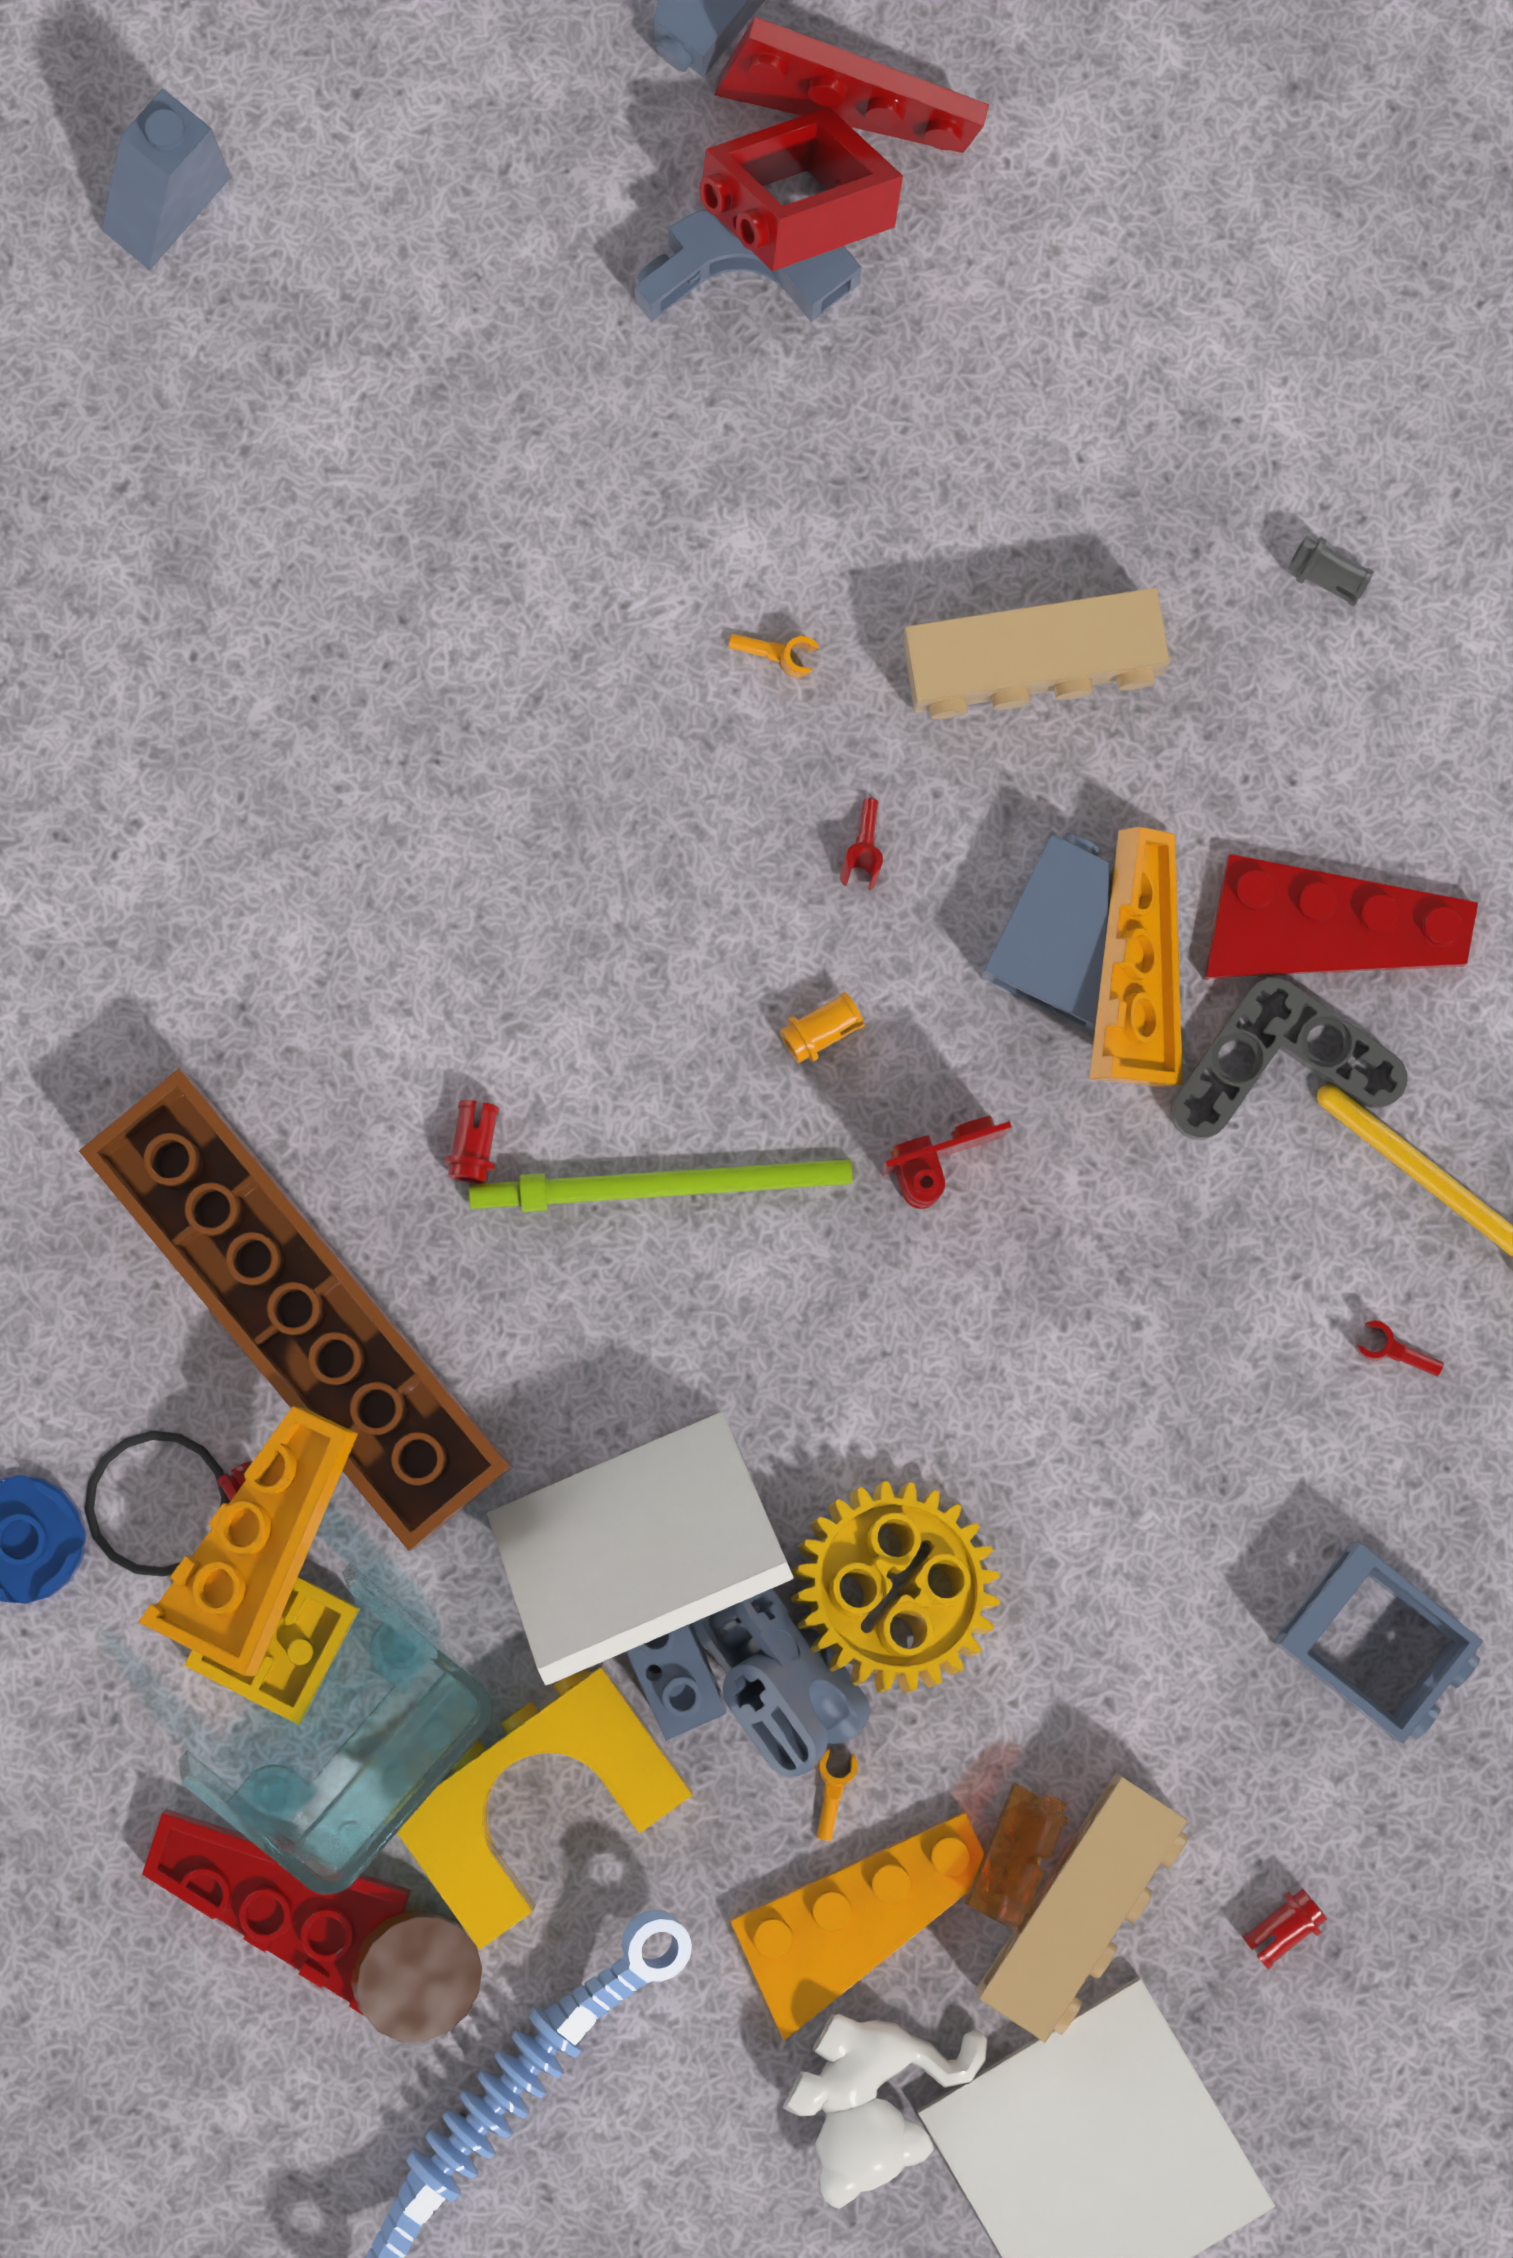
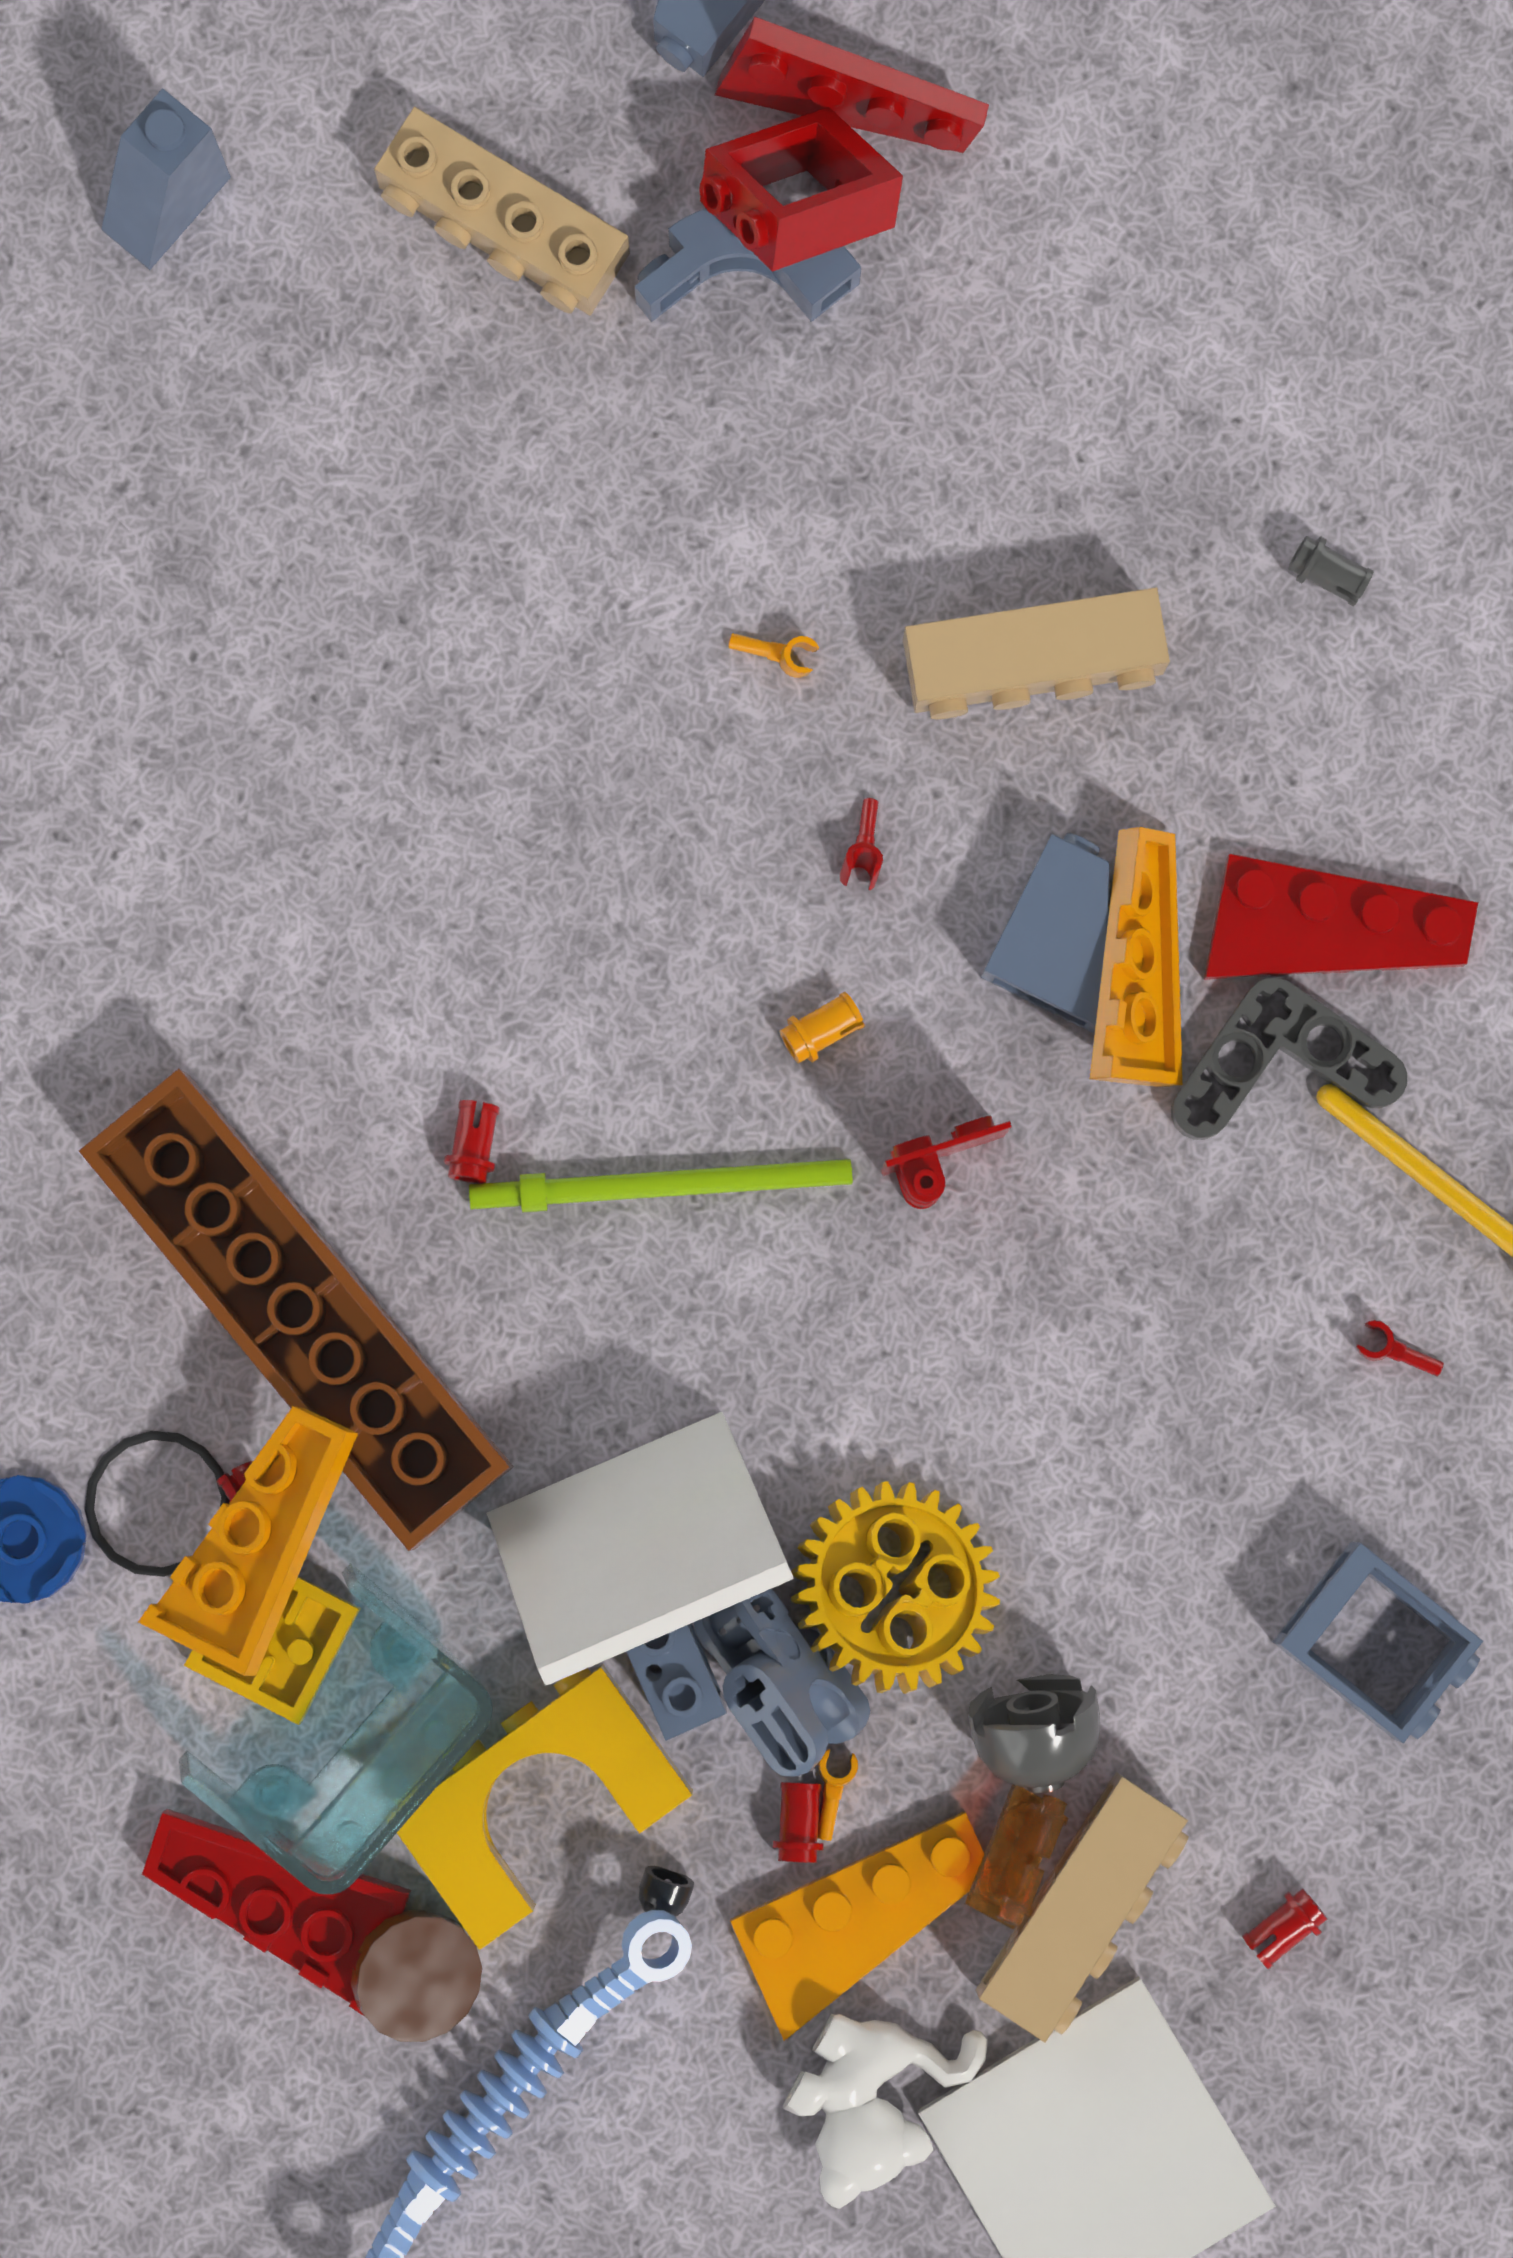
none -> tan brick [374,106,630,316]
none -> black hinge [638,1866,694,1917]
none -> red pin [772,1782,824,1863]
none -> dark grey cylinder [968,1674,1100,1793]

